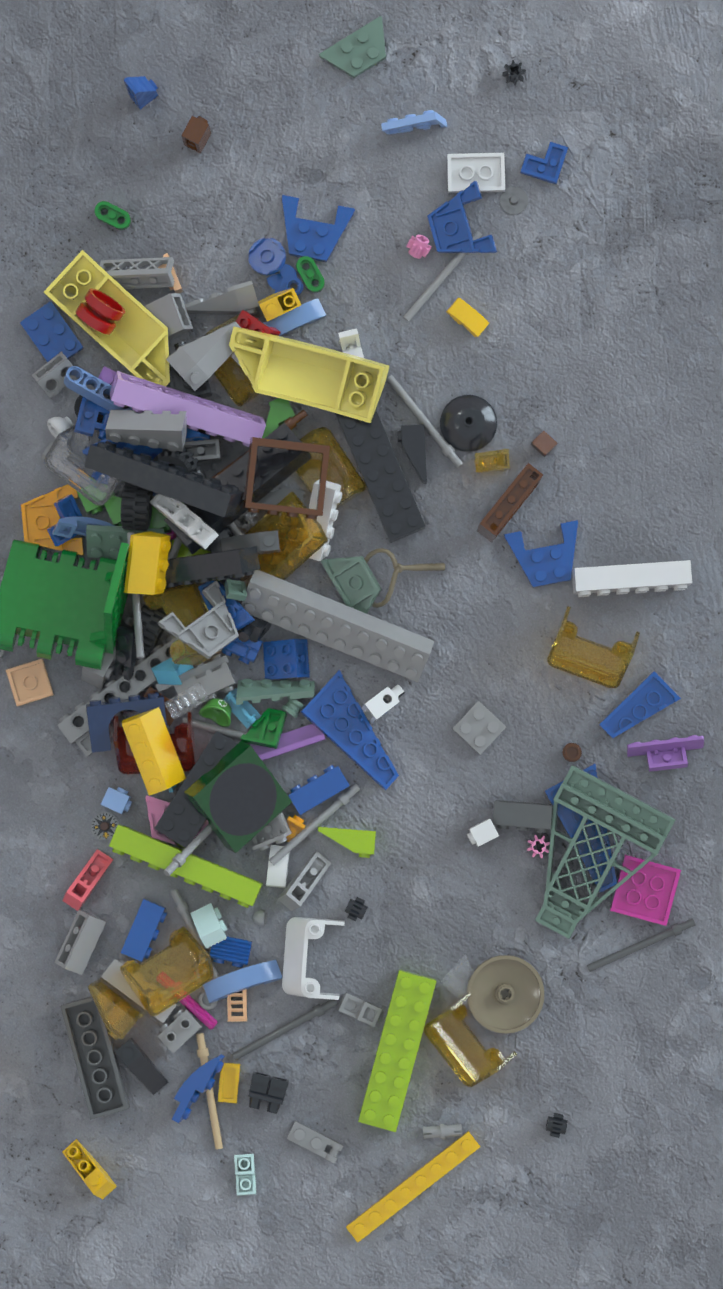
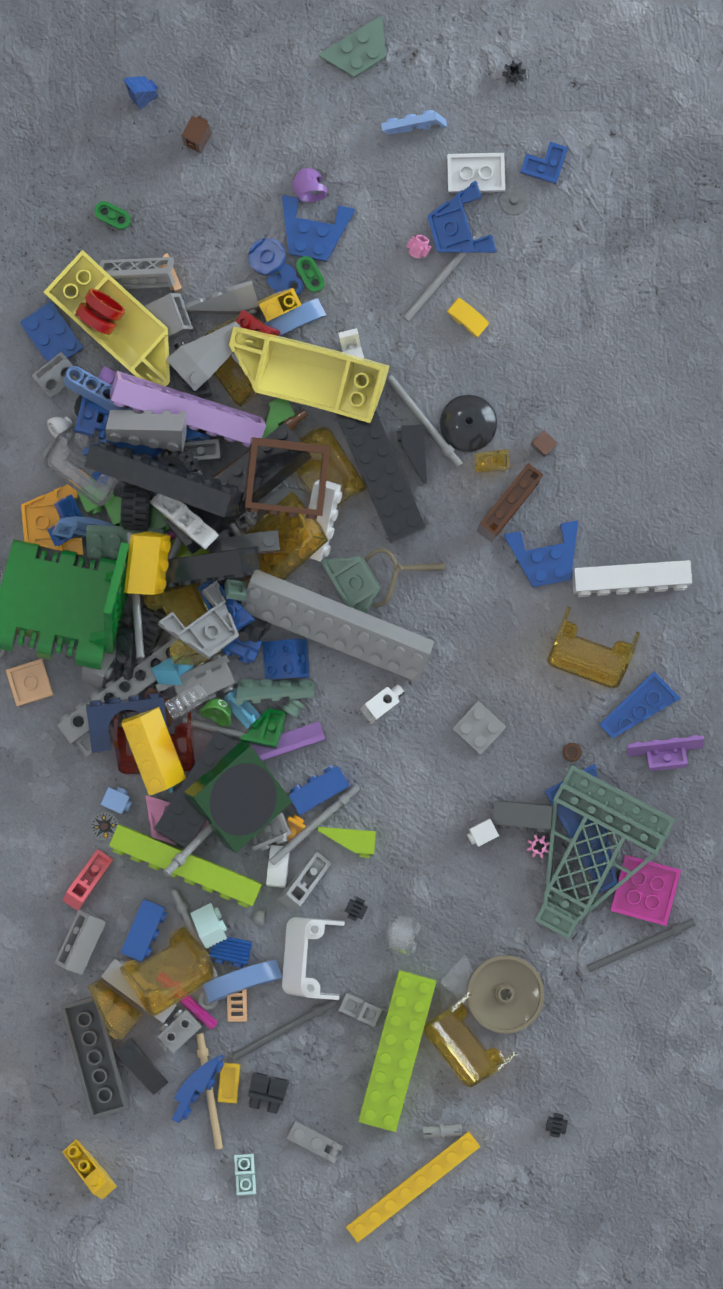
blue wing [301,670,399,790] -> none
none -> medium lavender helmet [292,168,327,202]
none -> clear brick [385,913,420,956]

